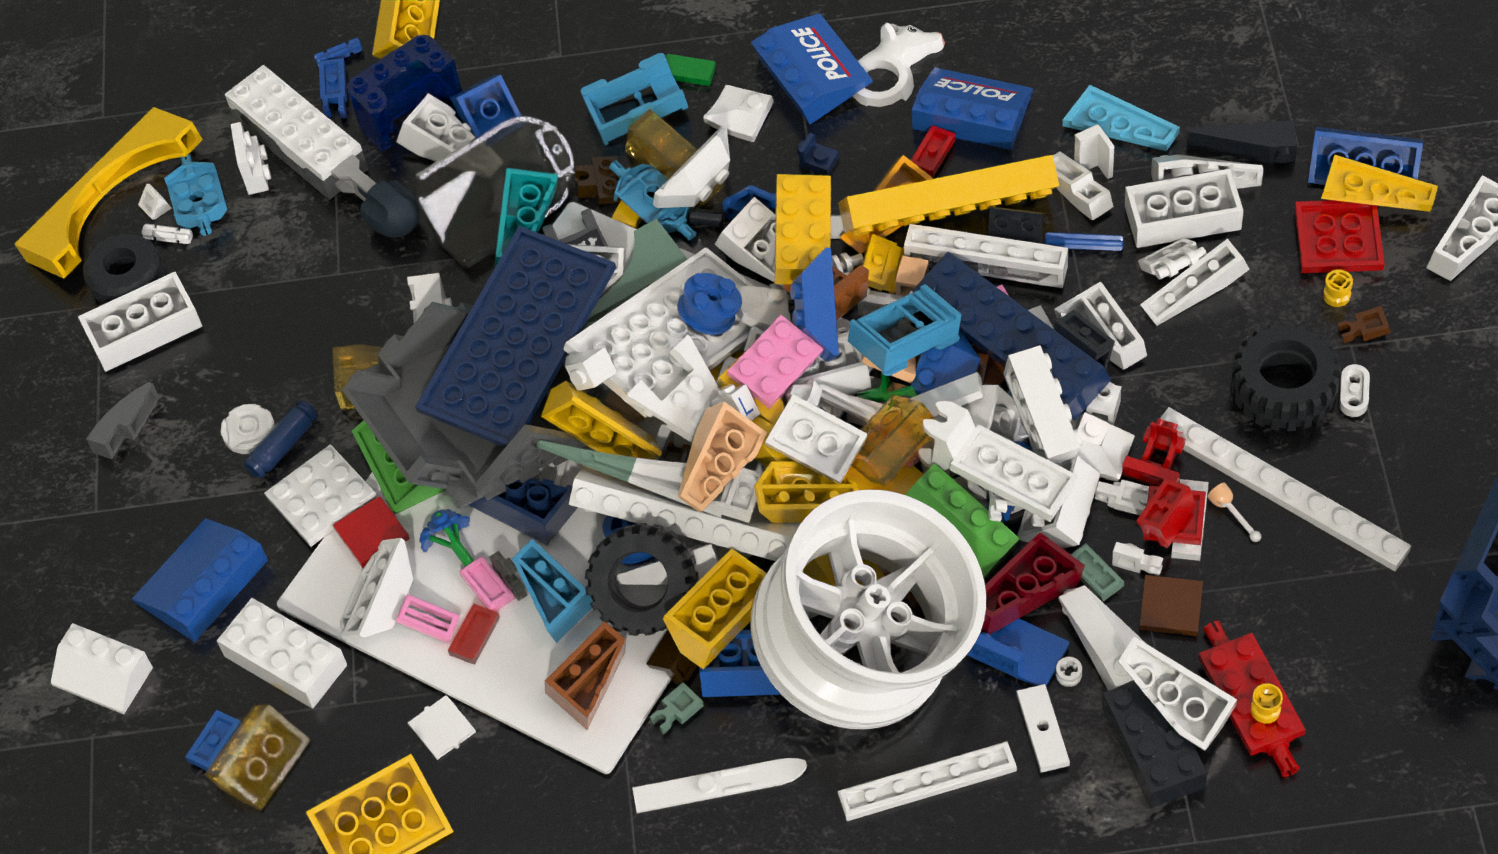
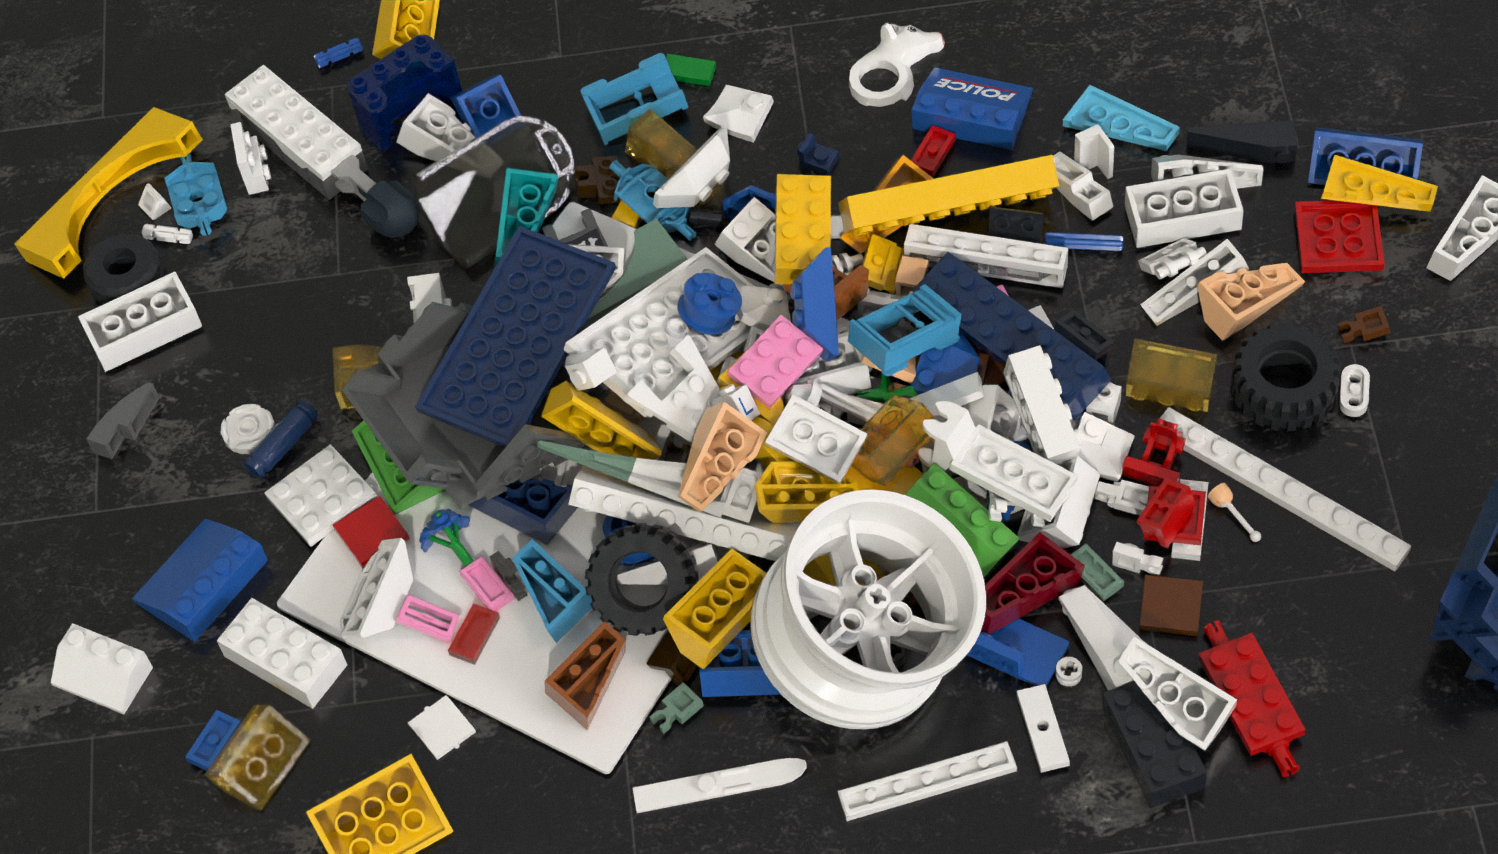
blue hinge [319,58,347,120] -> none
blue slope [751,13,873,125] -> none
white wedge [1054,282,1147,370] -> none
yellow wheel [1251,683,1283,724] -> none
yellow wheel [1323,270,1353,307] -> none
none -> clear yellow slope [1126,339,1217,412]
none -> light nougat wedge [1197,263,1305,341]

